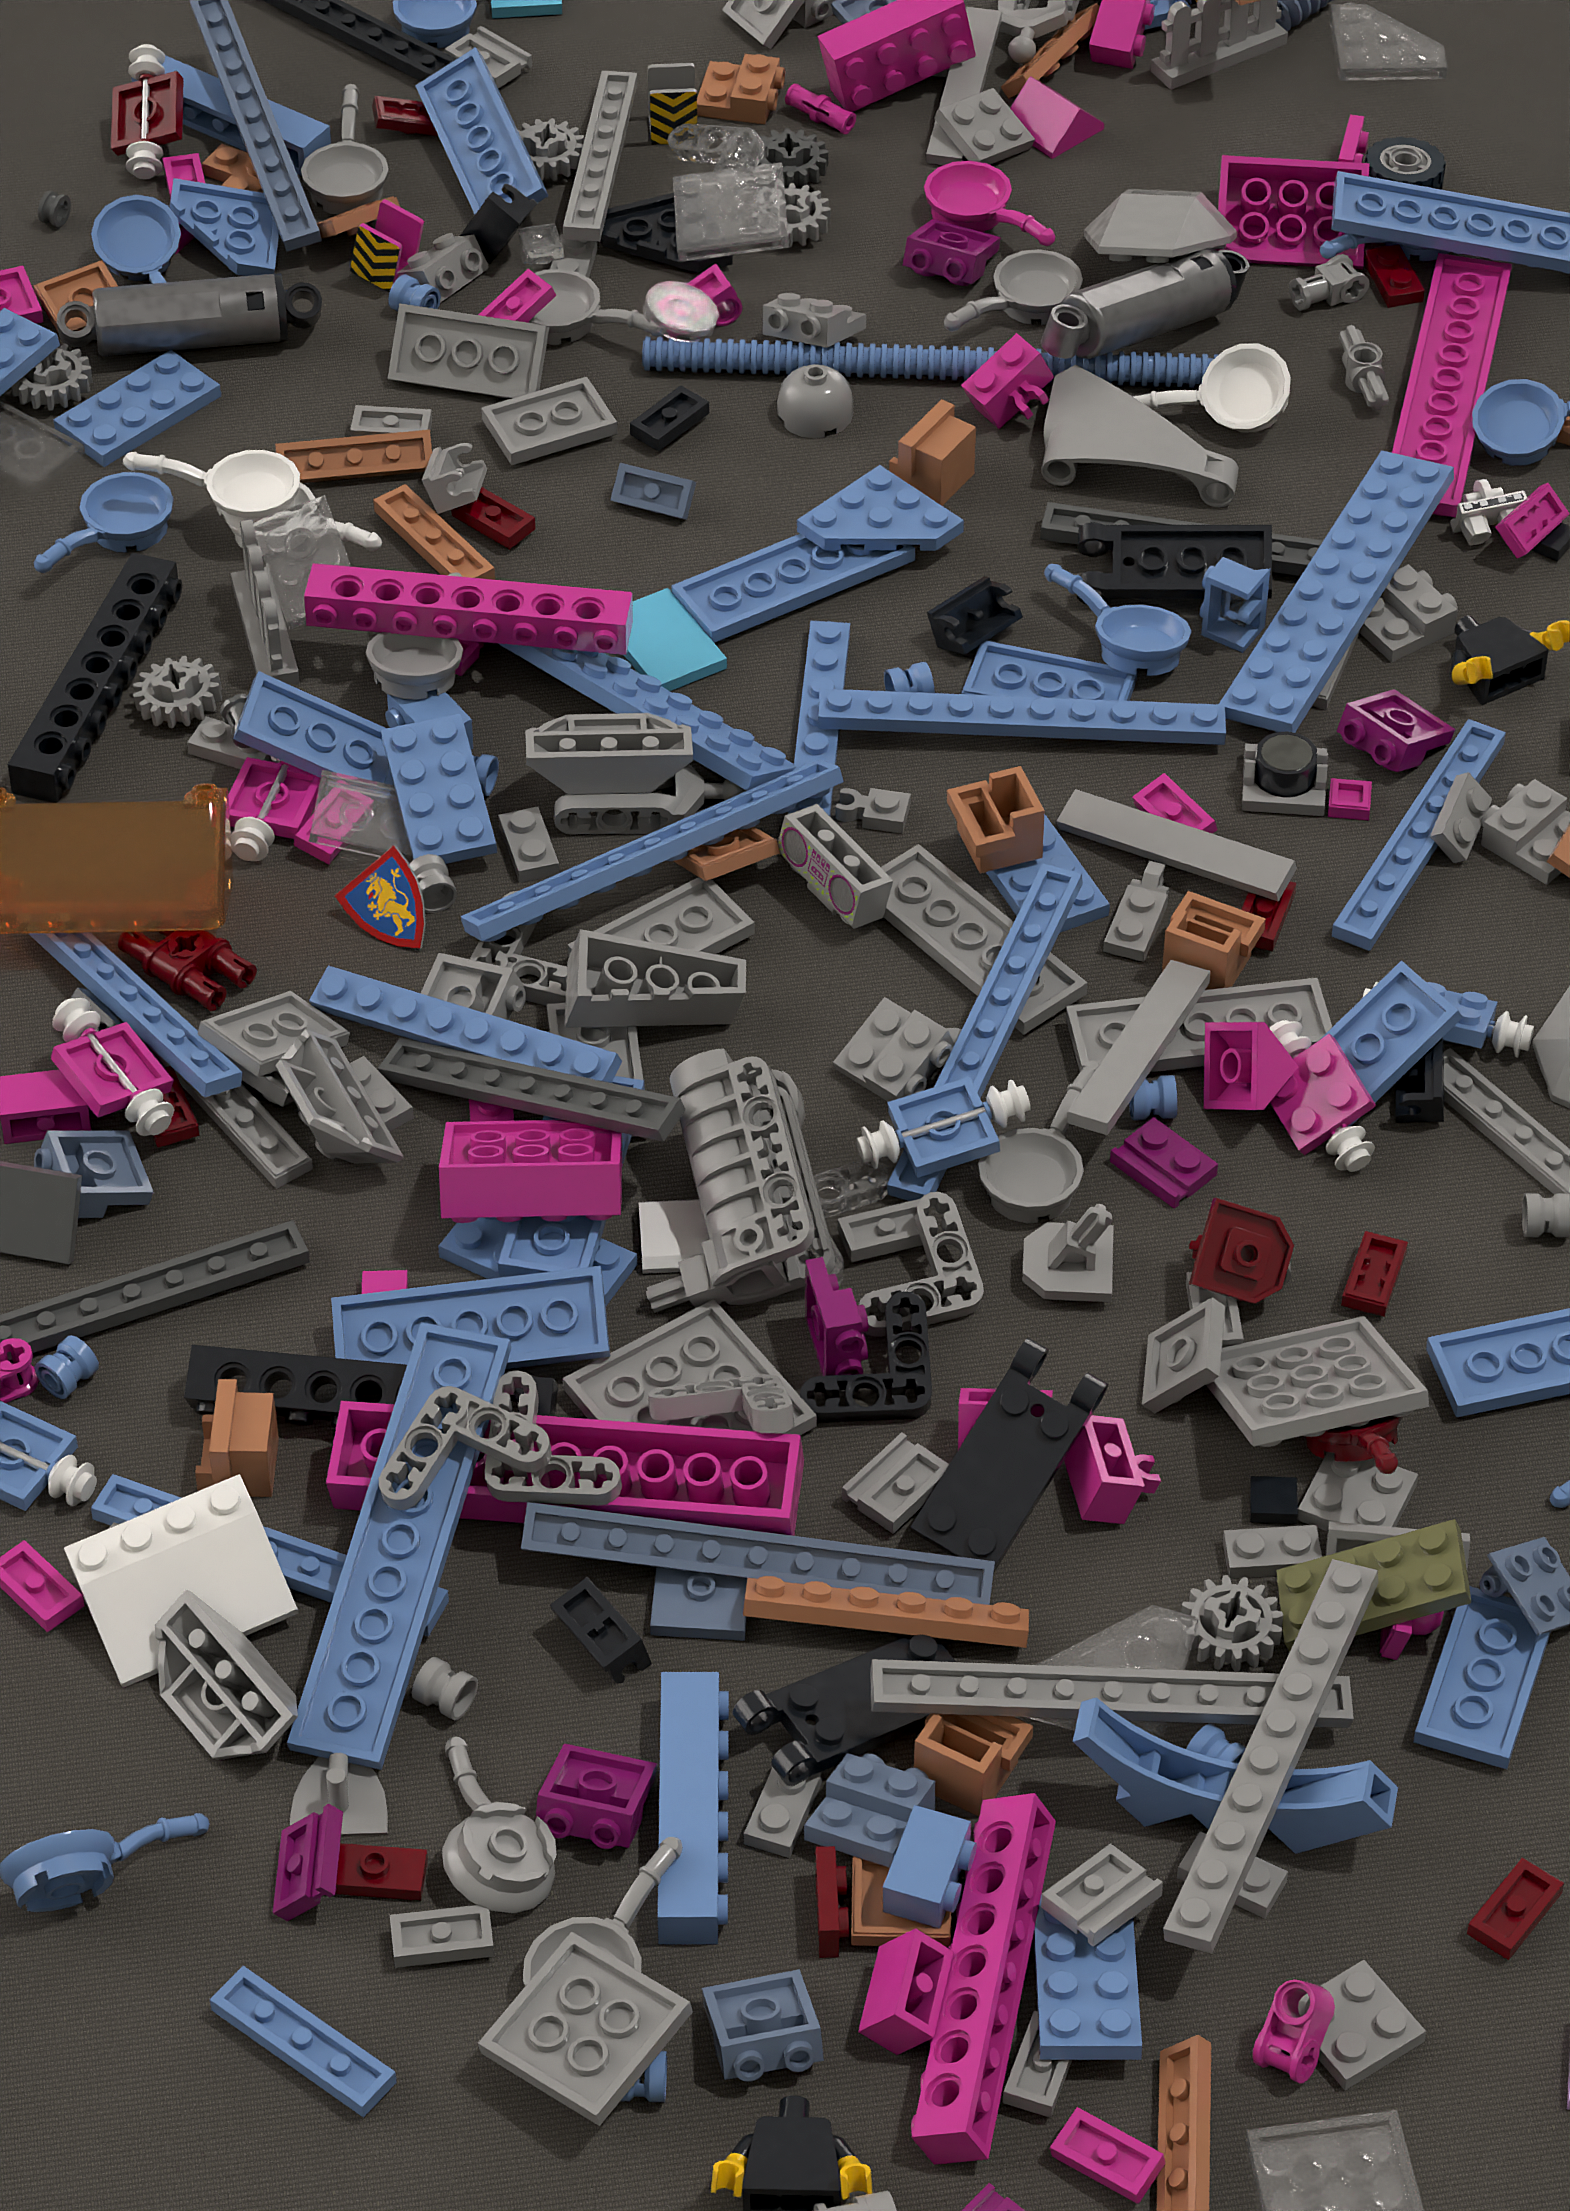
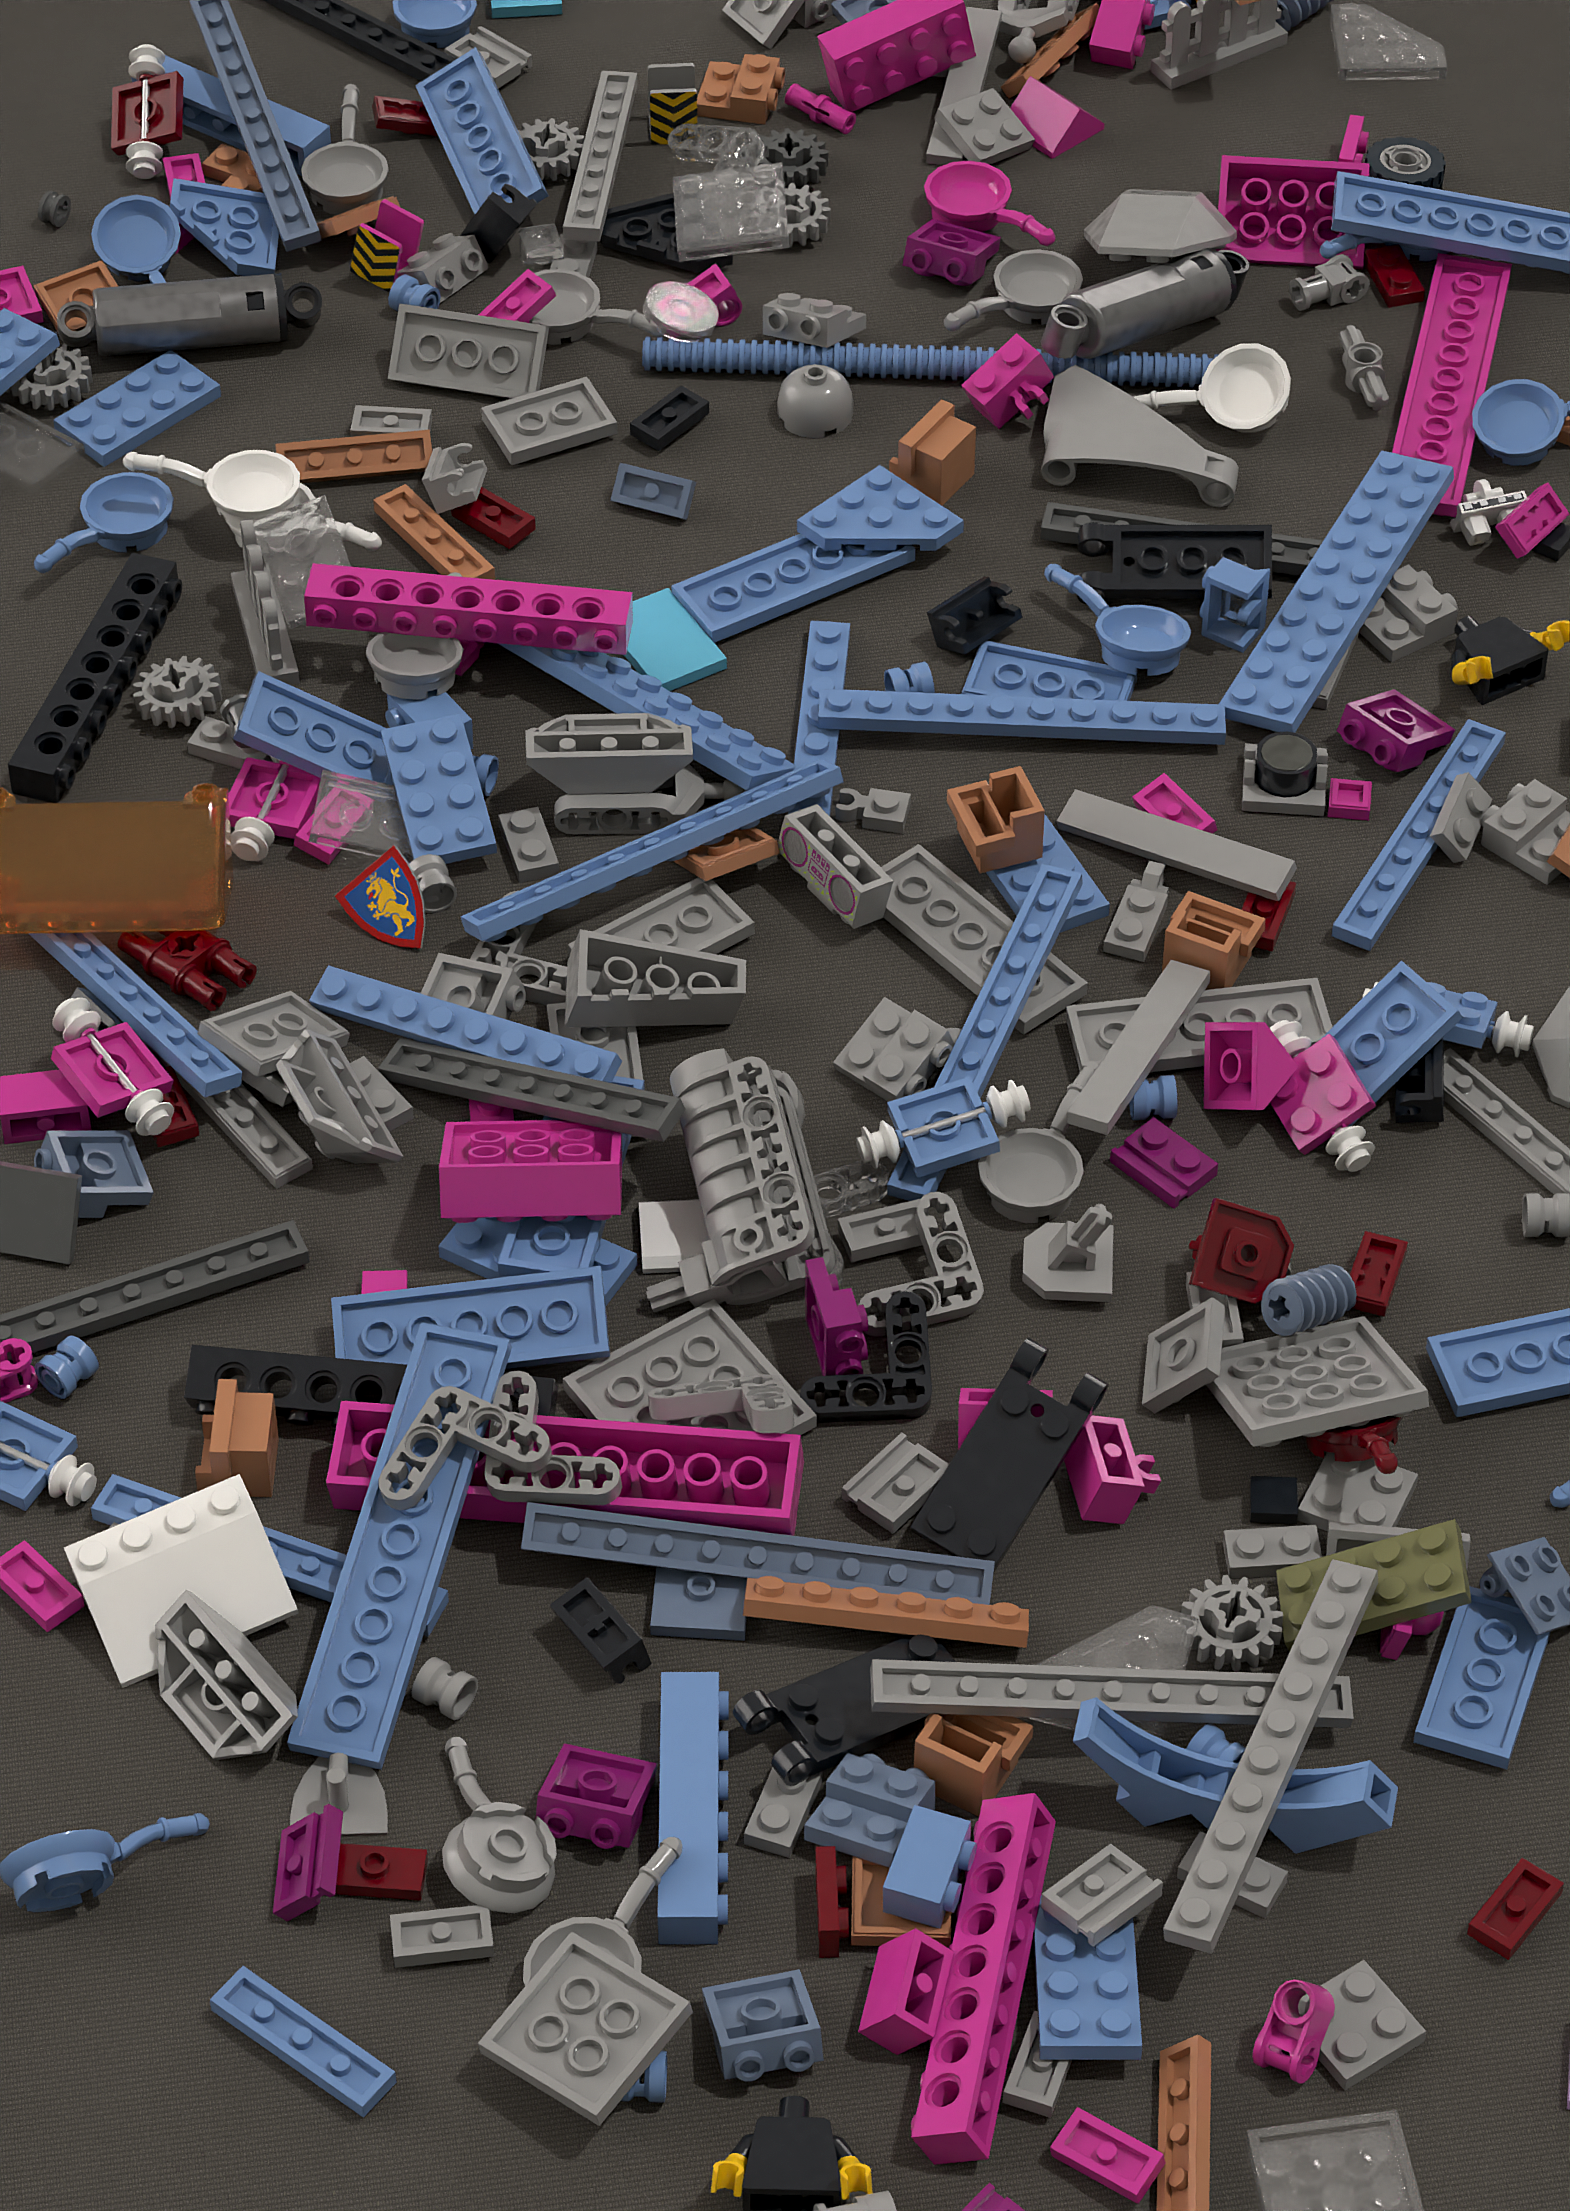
none -> sand blue piece [1261,1264,1357,1336]

